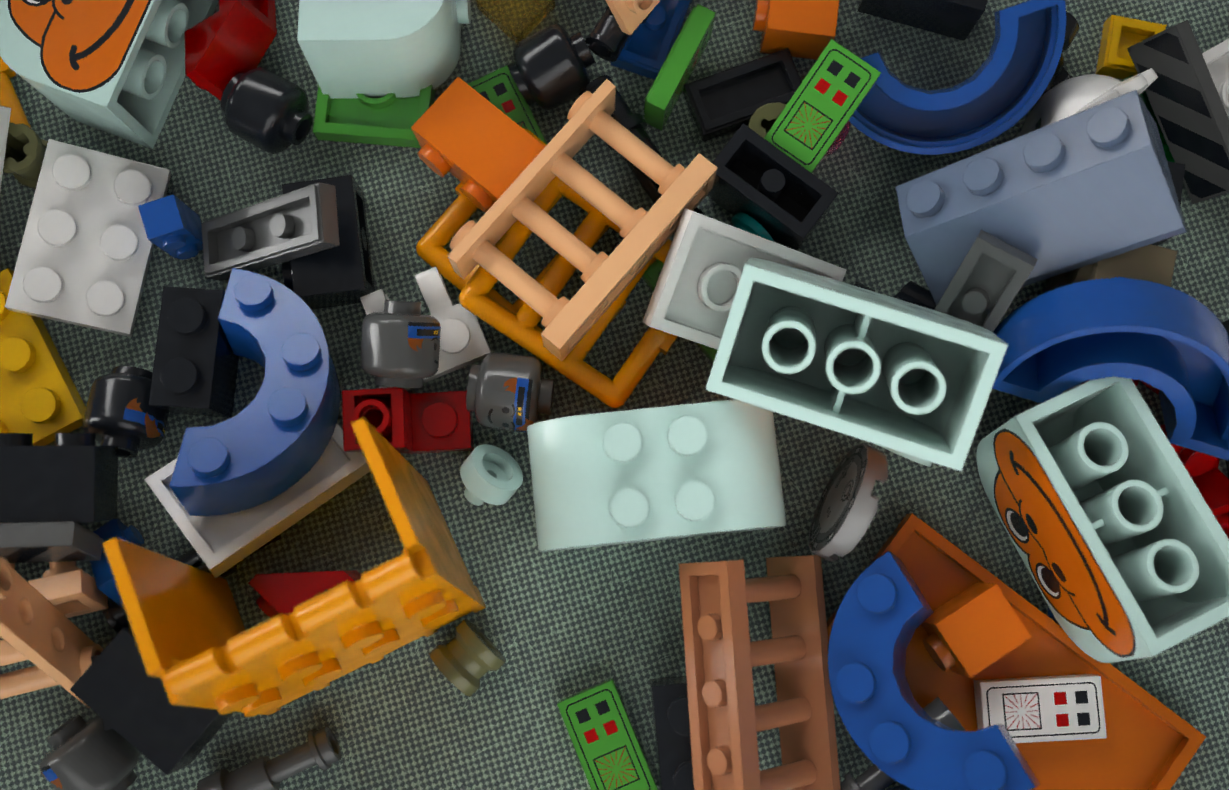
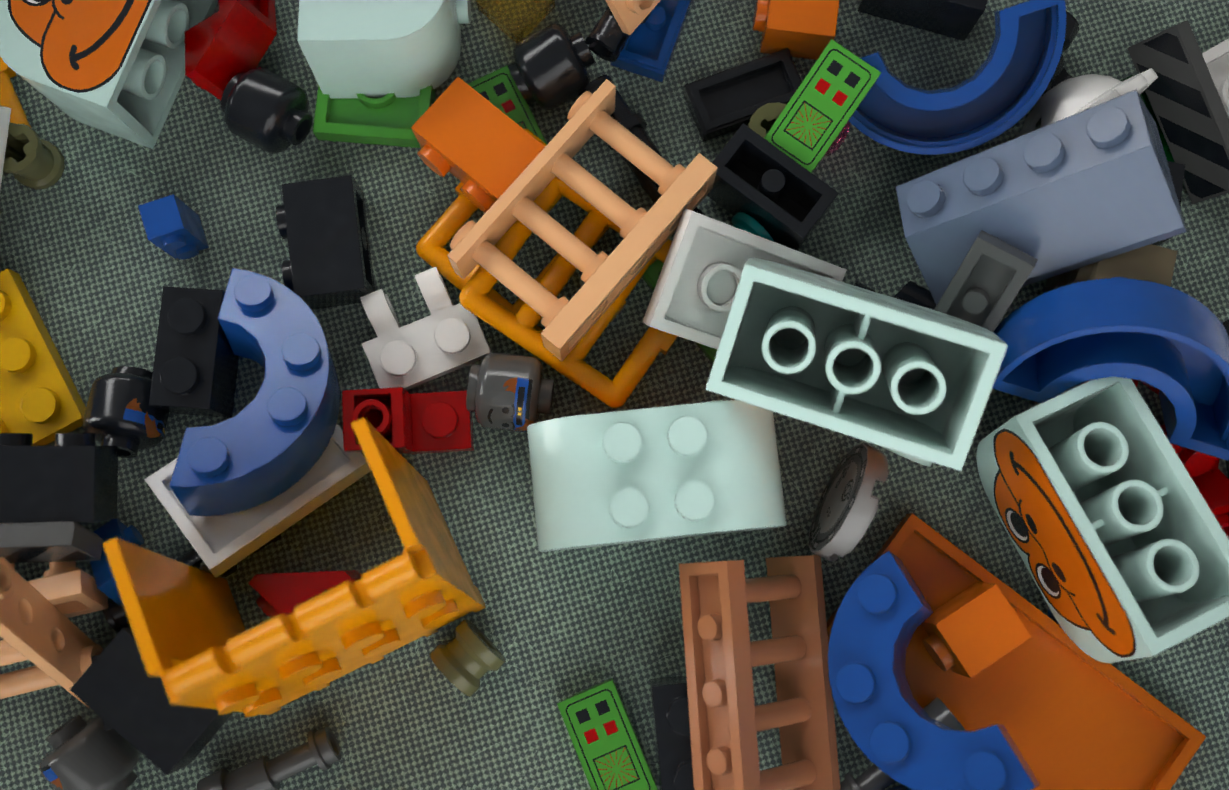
white plate [5,139,171,337] -> none
dark grey tile [201,182,340,281] -> none
dark grey head [360,300,441,388] -> none
light aqua tile [460,444,523,506] -> none
bright green tile [643,4,716,131] -> none
white tile [973,674,1107,743] -> none
yellow tile [1096,14,1166,79] -> none

